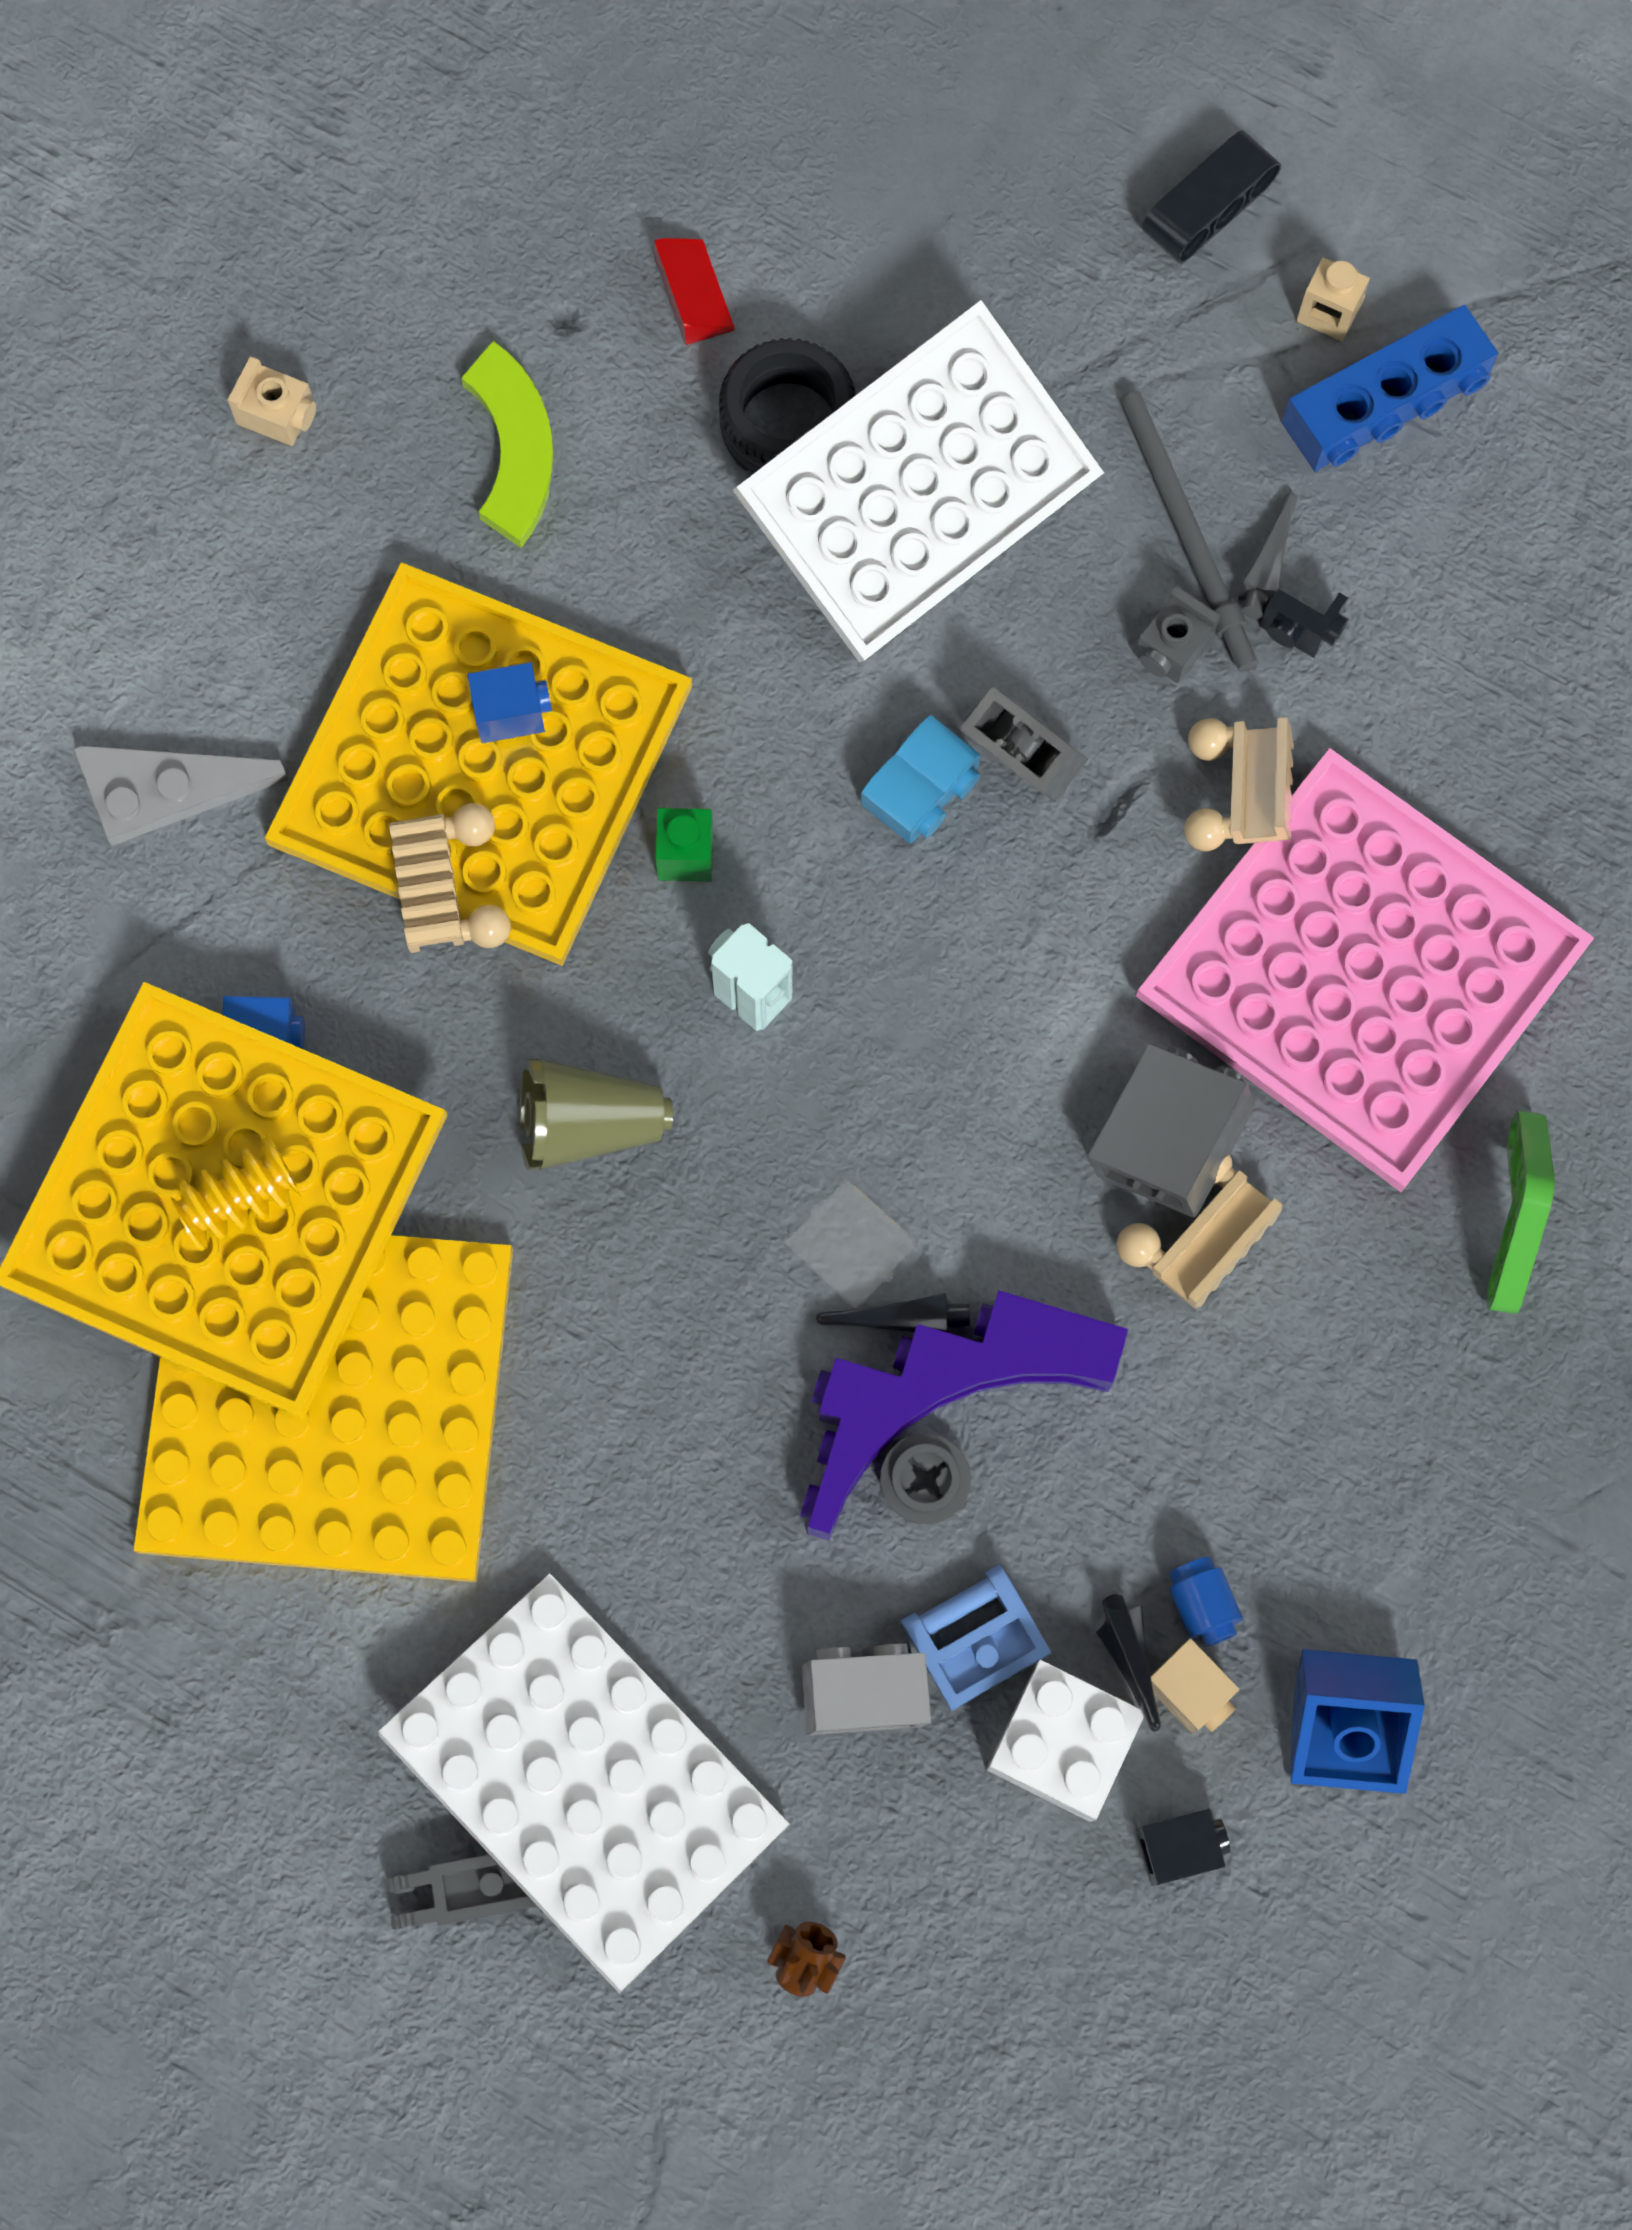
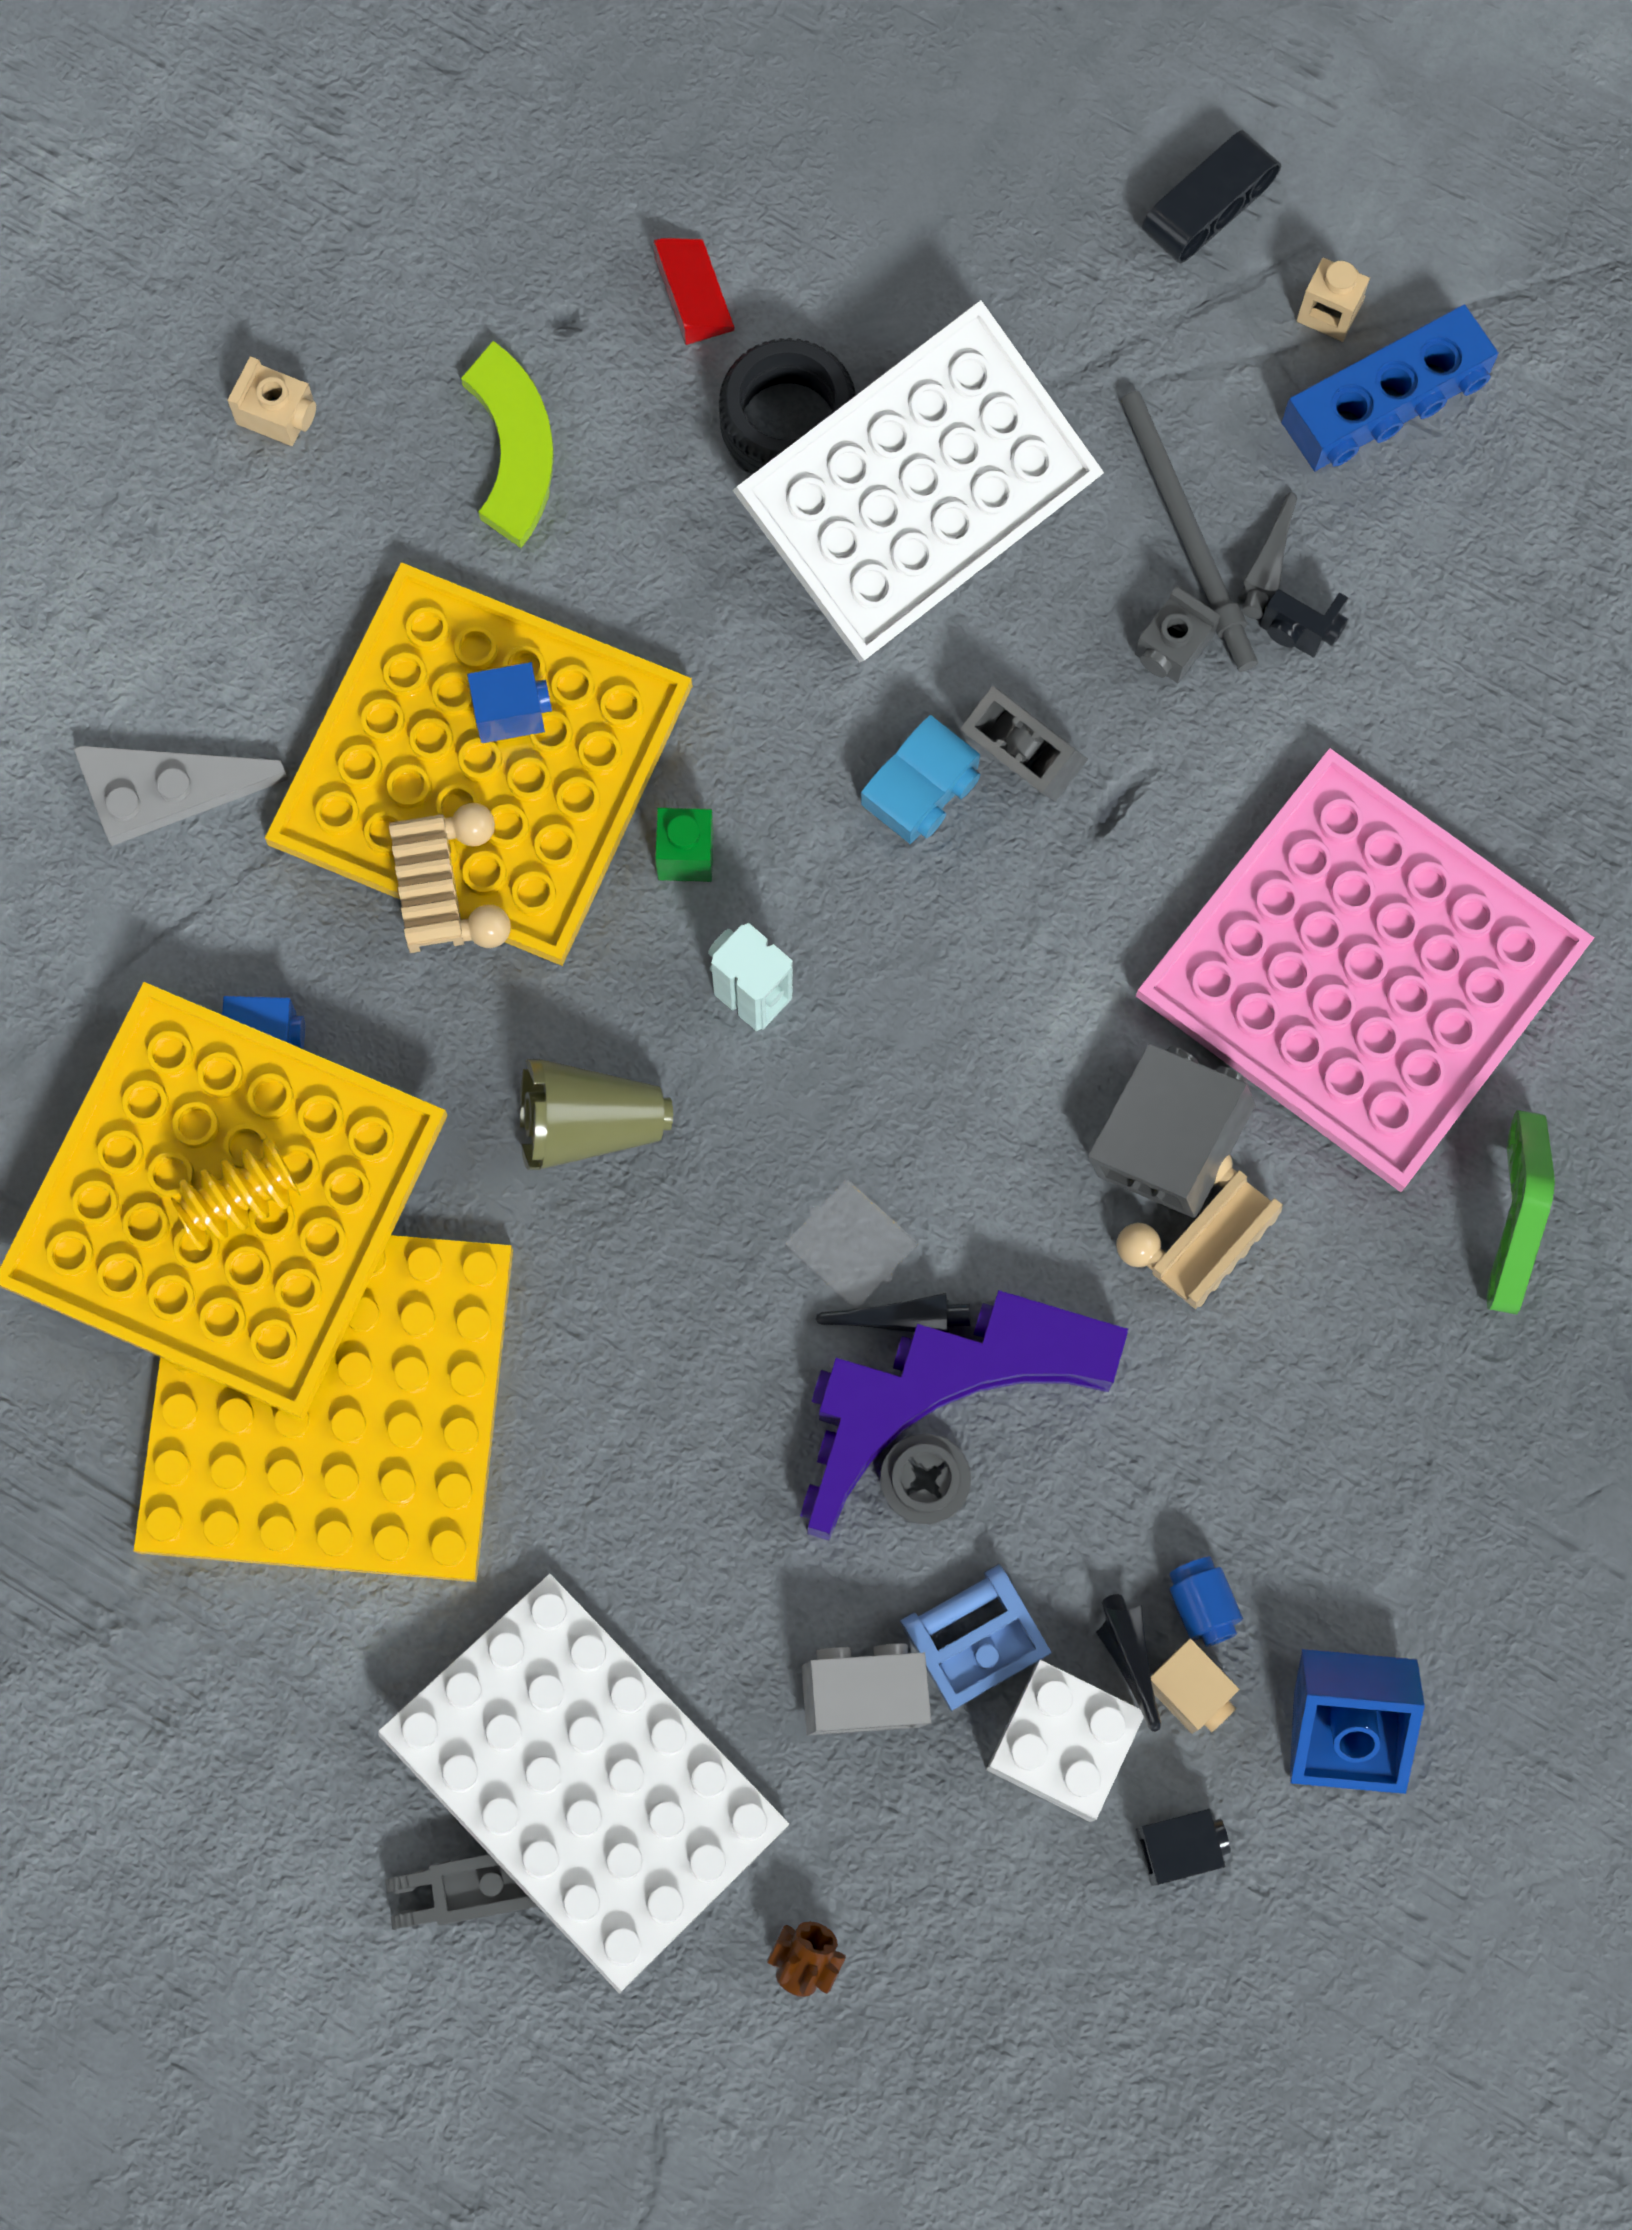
tan gear [1184,717,1294,851] -> none

